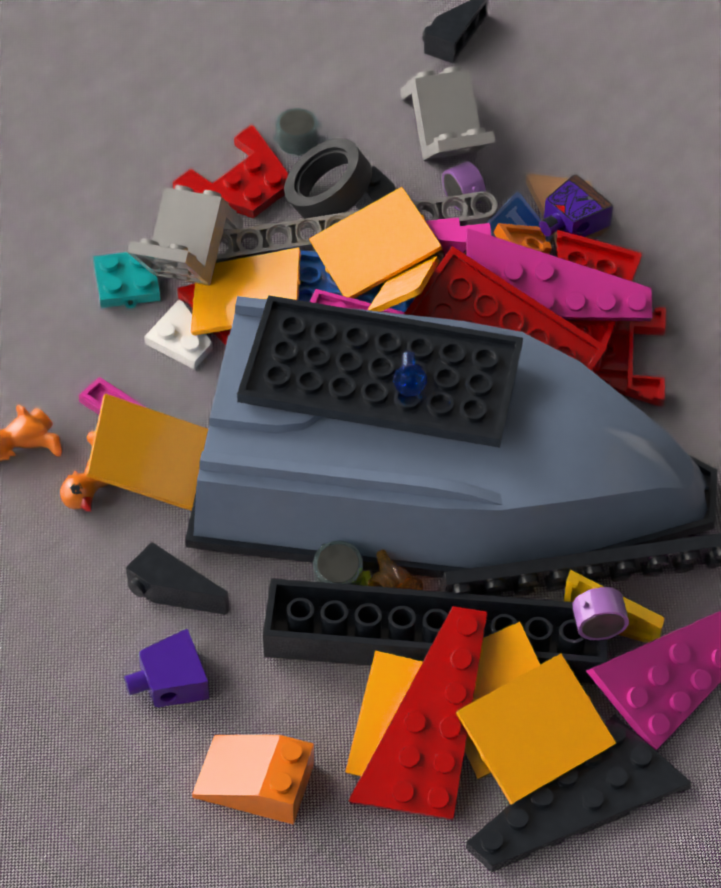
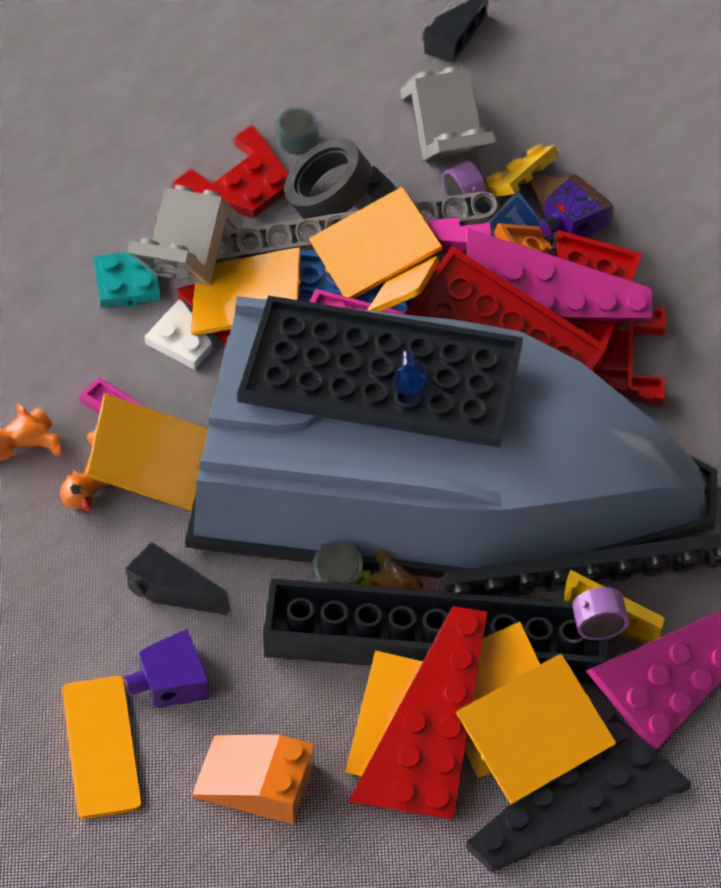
none -> light orange piece [62,676,141,820]
none -> yellow wing [485,144,559,197]

